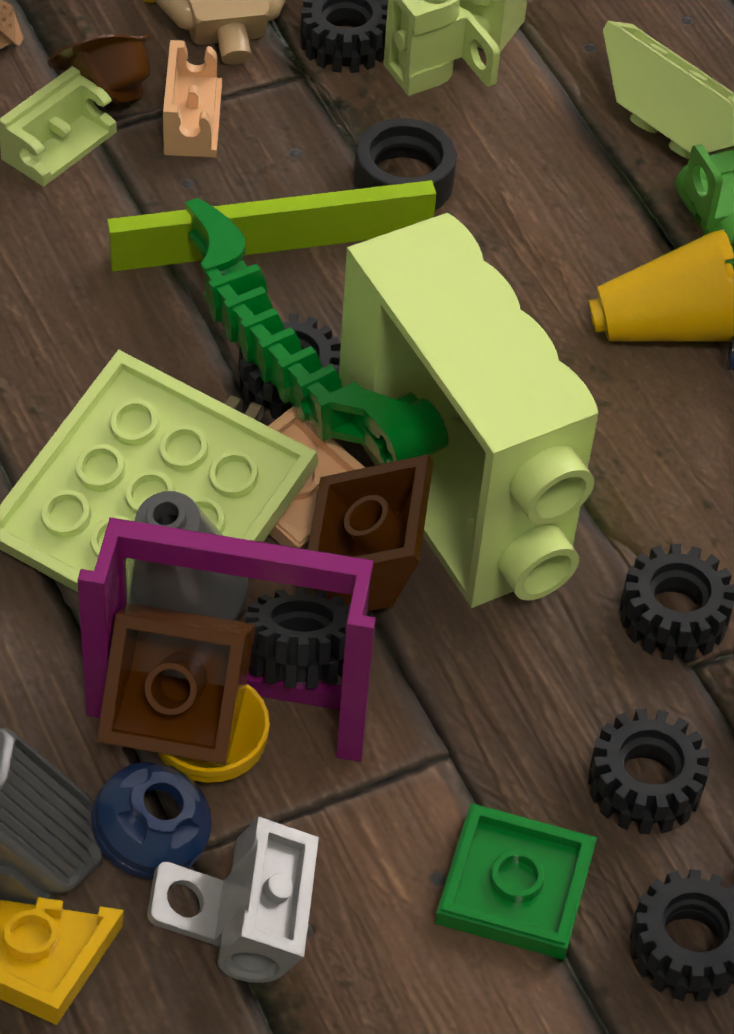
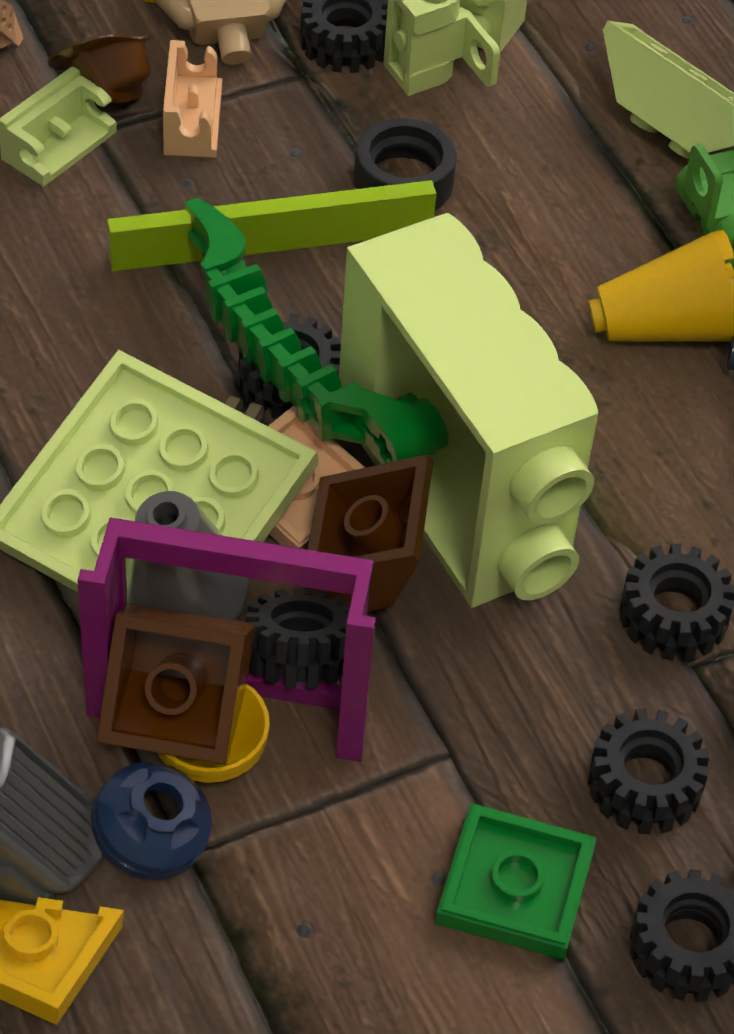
light grey piece [147,816,319,983] -> none

